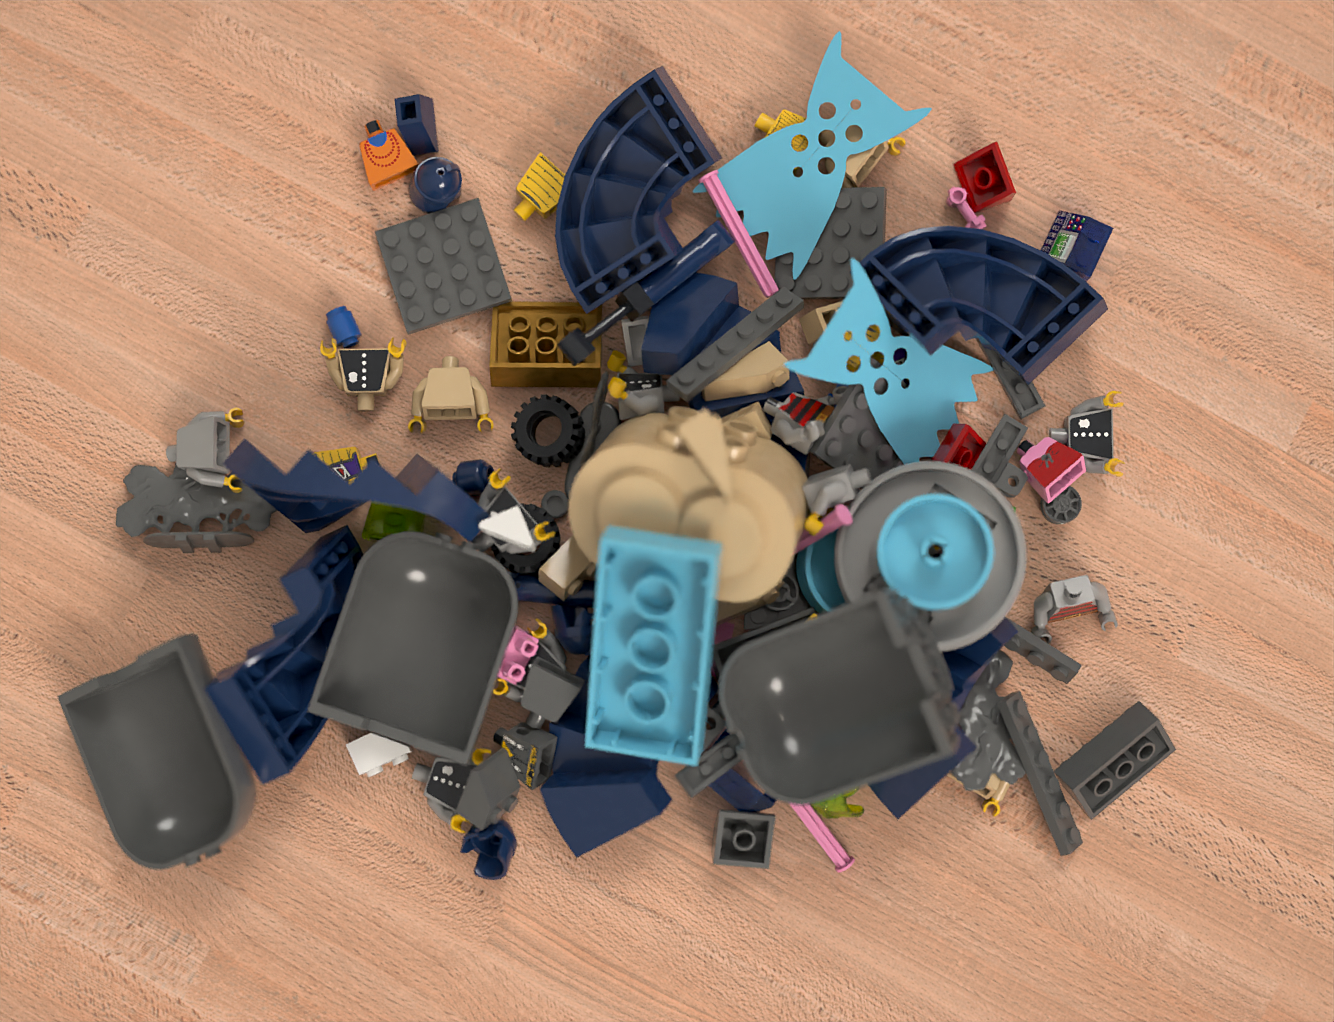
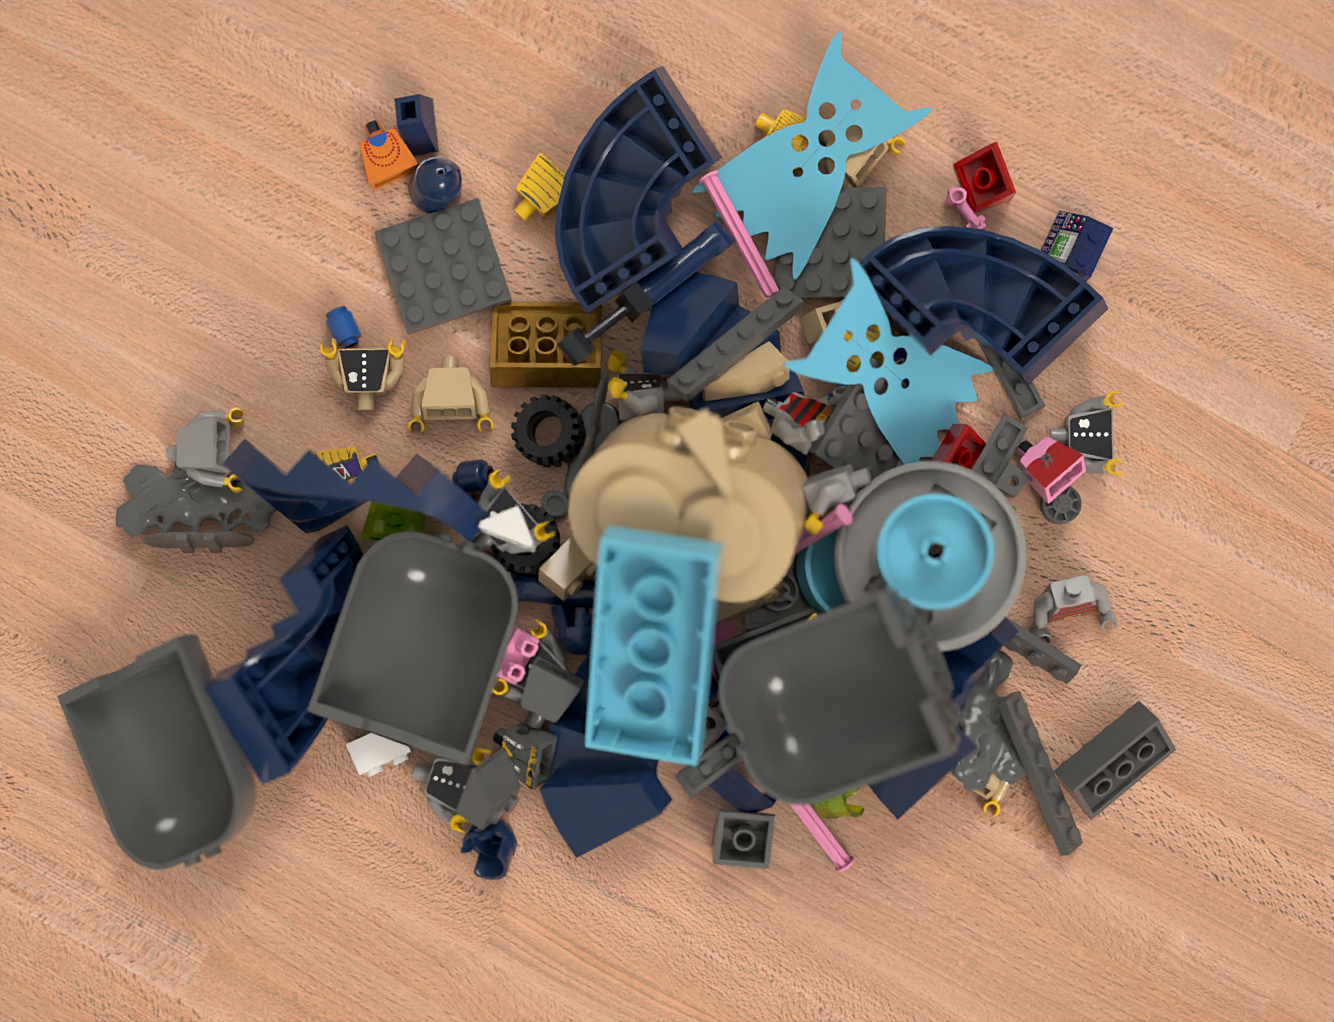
white slope [621,315,649,367] -> none

